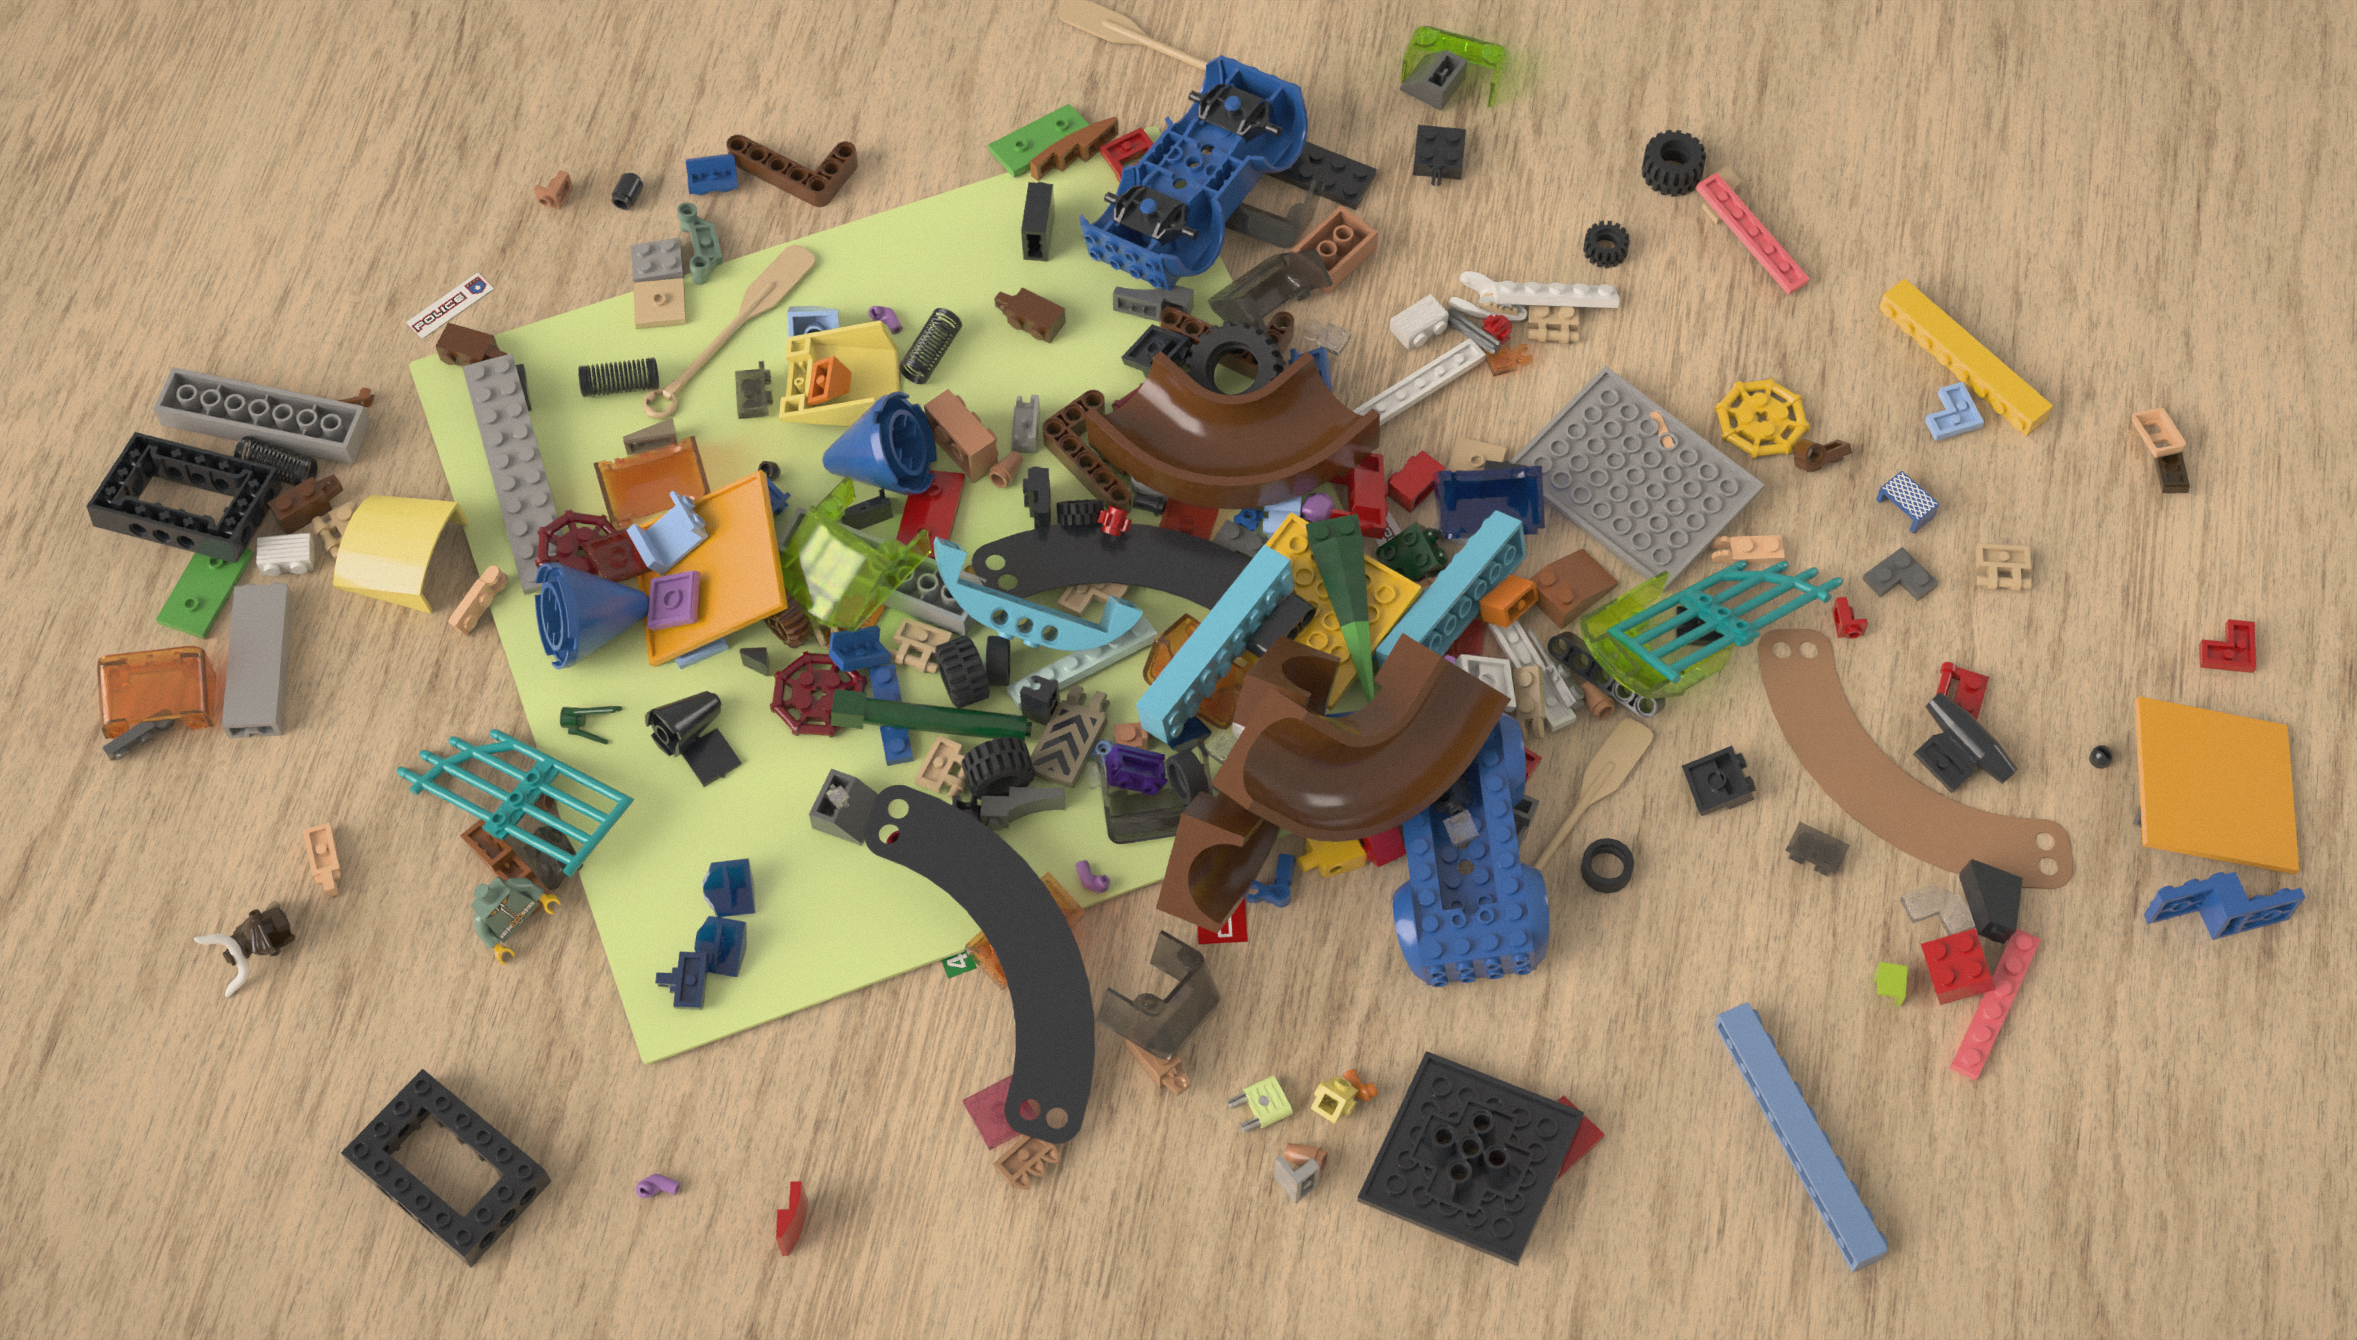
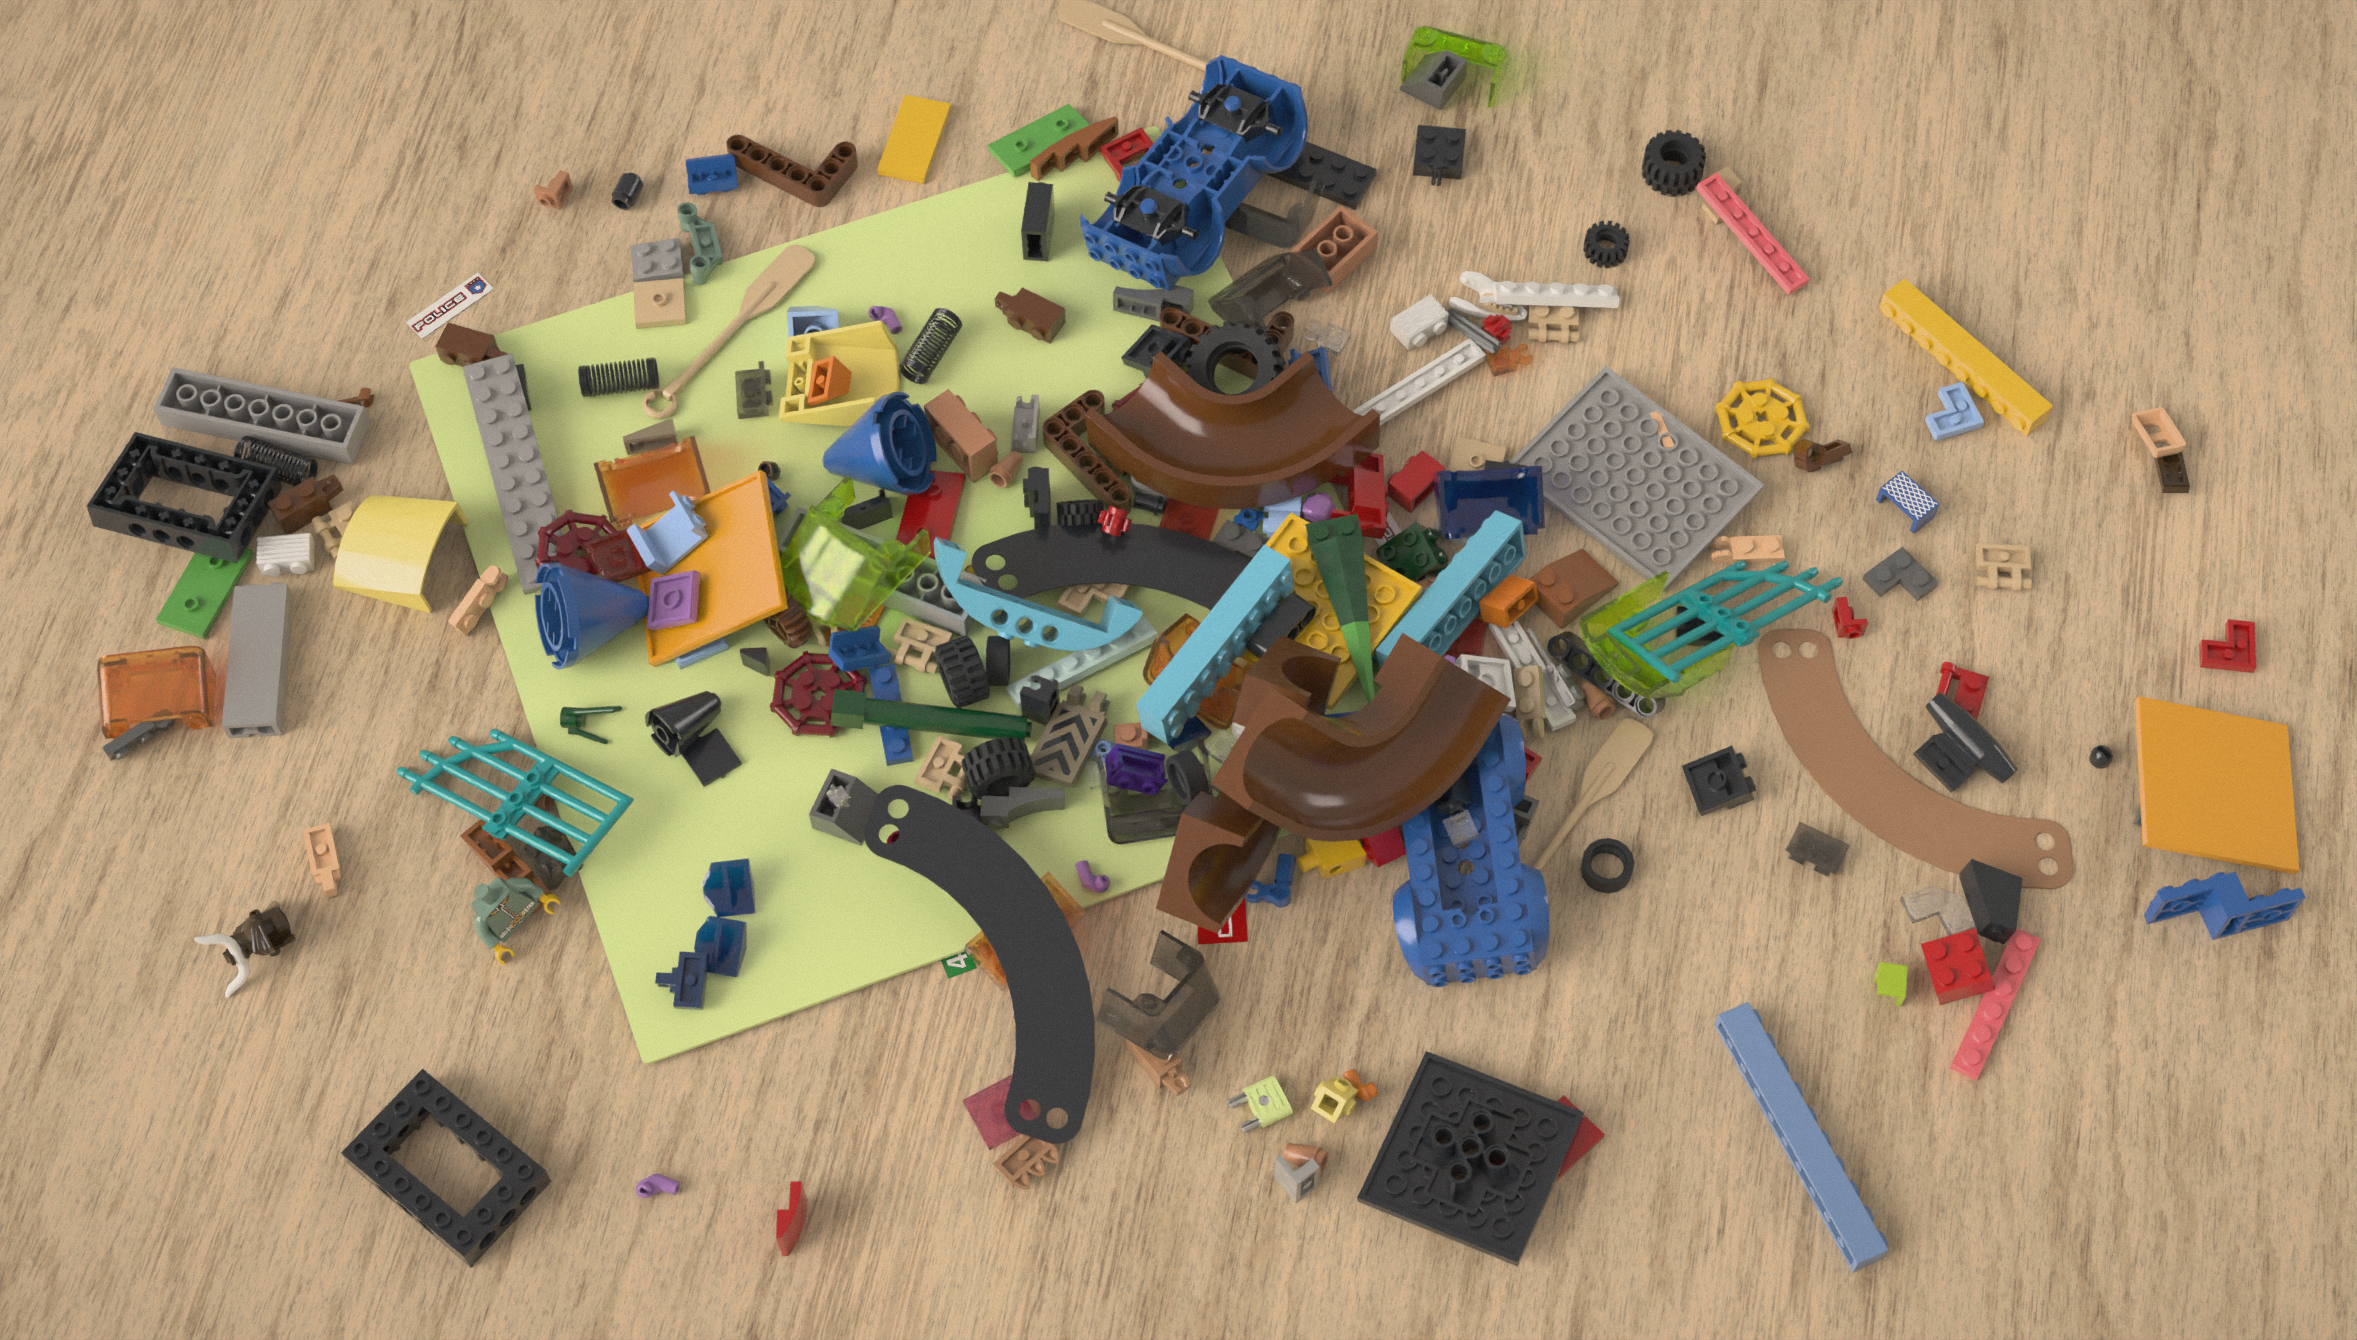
none -> yellow tile [877,94,951,184]

